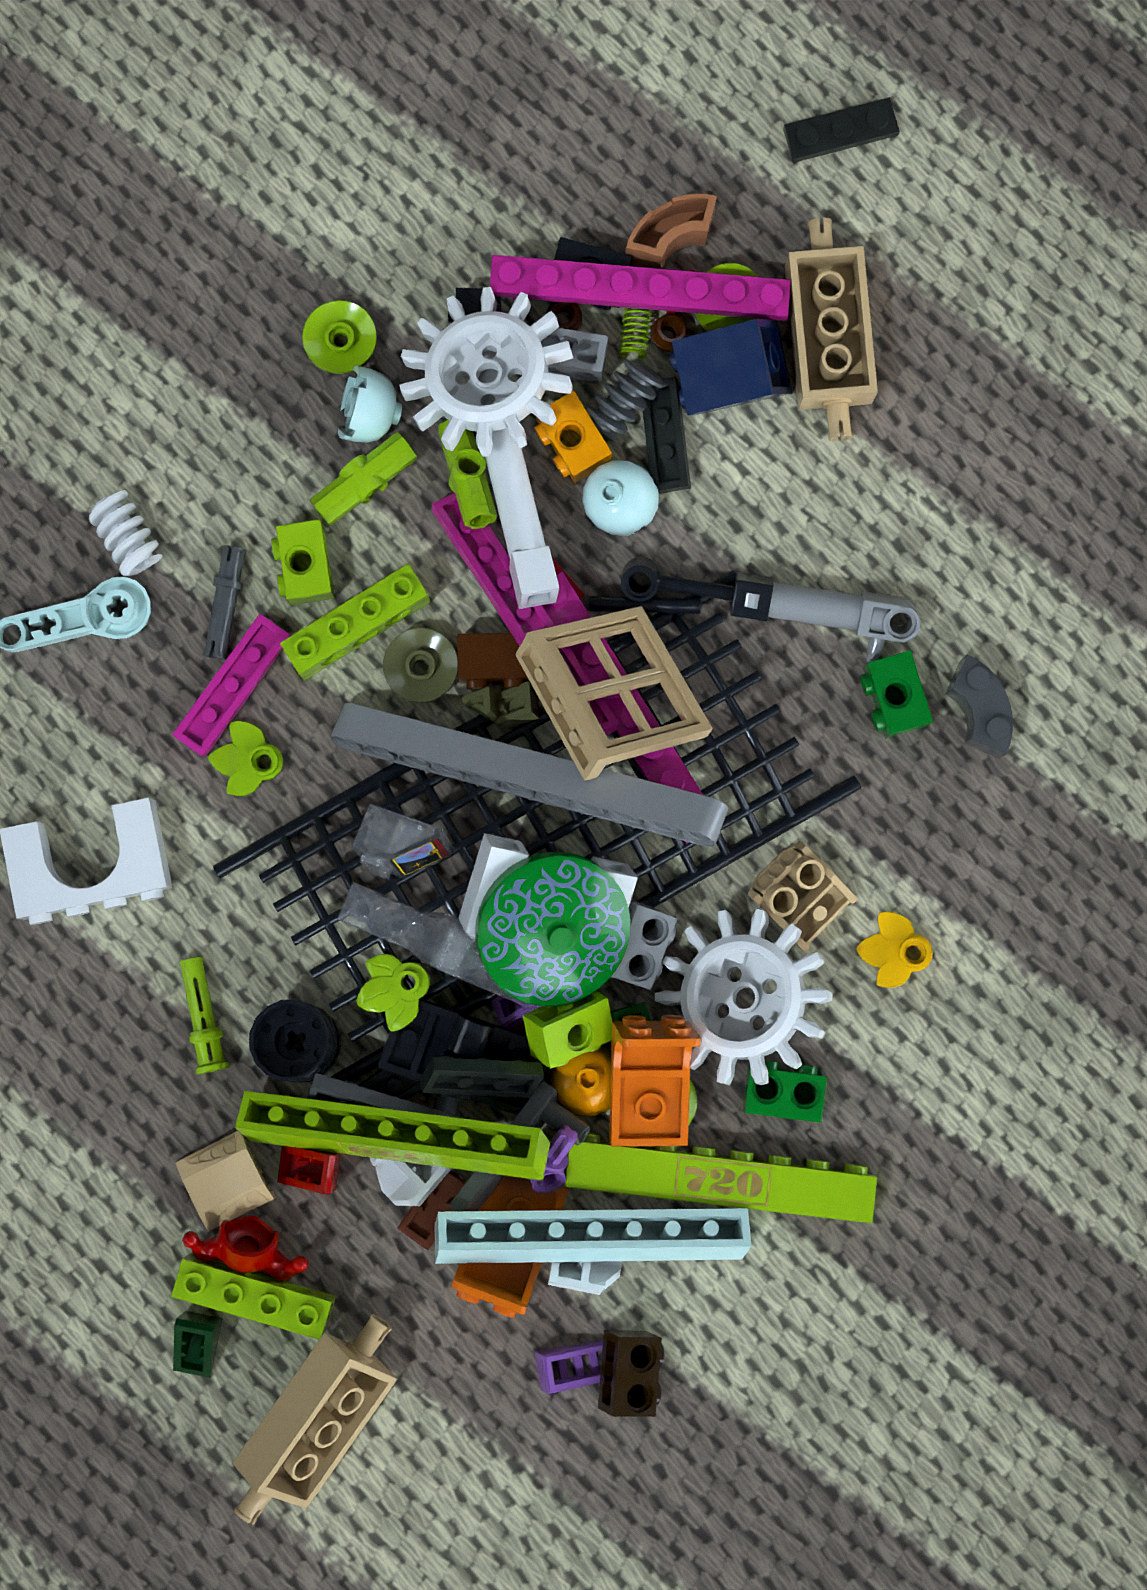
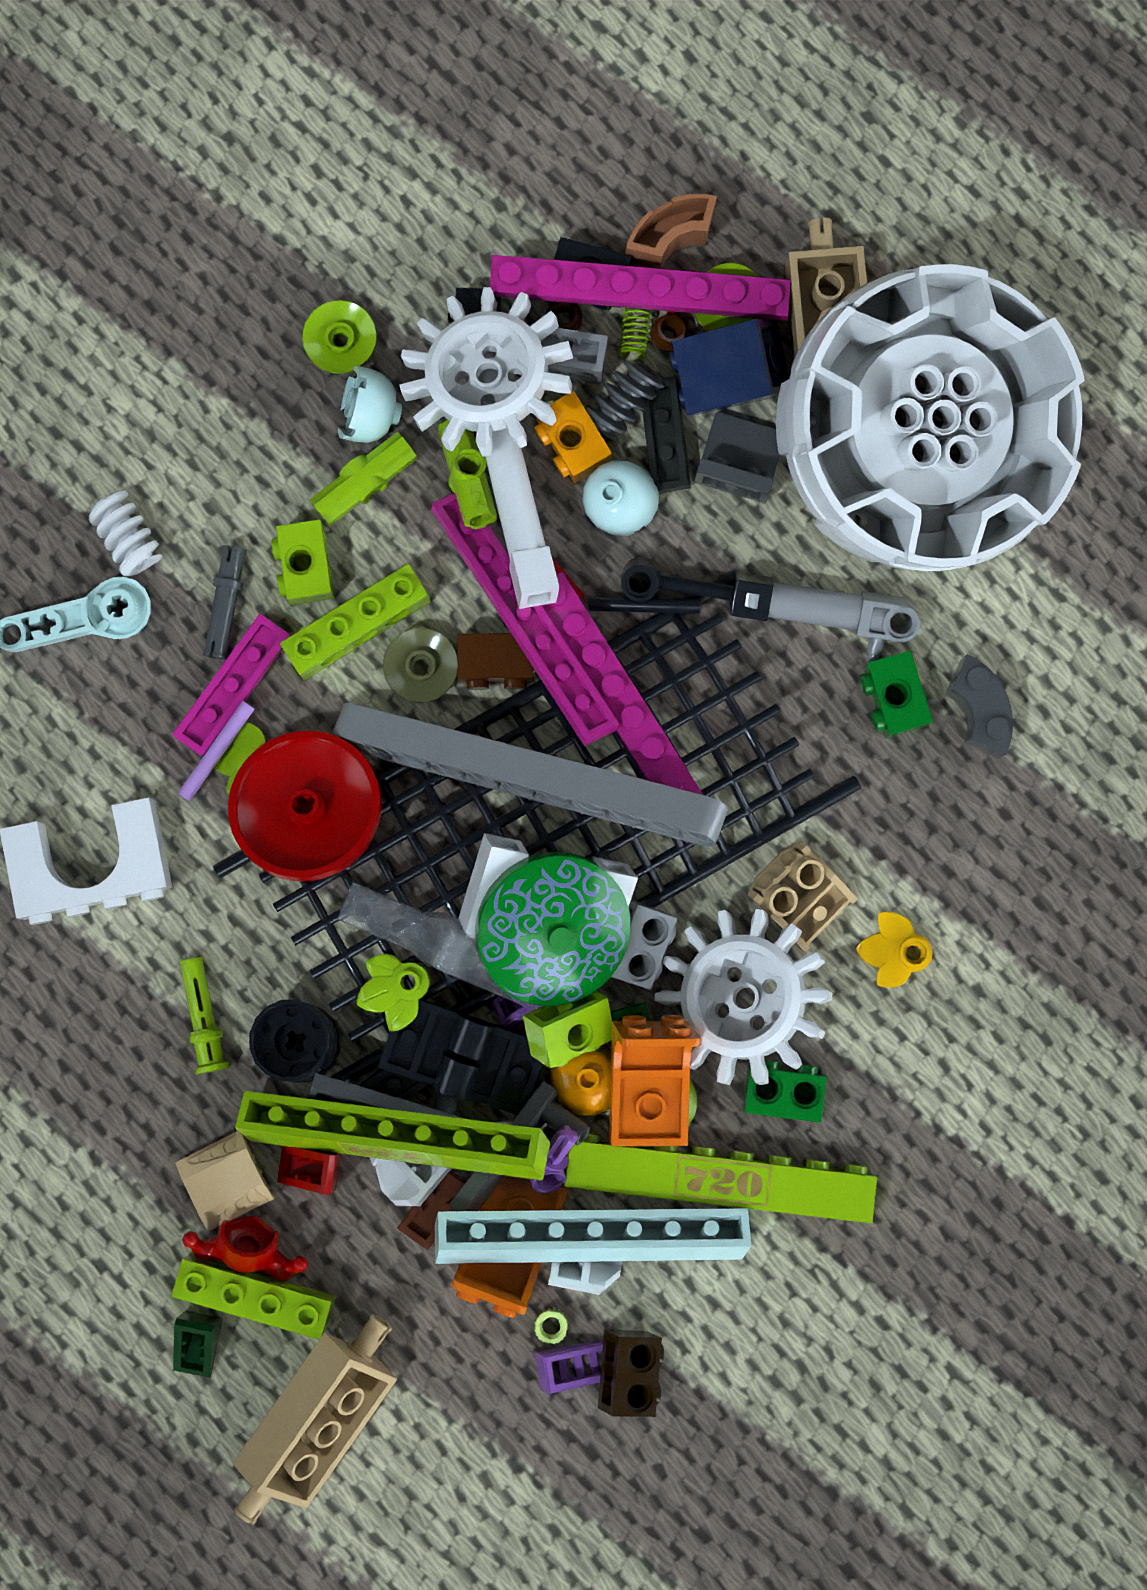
clear slope [352,804,454,879] -> none
pearl dark grey plate [420,1056,544,1098] -> none
olive slope [461,681,539,729] -> none
tan window [515,606,713,781] -> none
pearl dark grey plate [783,97,900,163] -> none
none -> lavender bar [178,700,255,801]
none -> red dish [228,731,382,882]
none -> yellowish green axle [534,1308,568,1345]
none -> dark grey bracket [694,412,780,504]
none -> white wheel [776,264,1085,571]

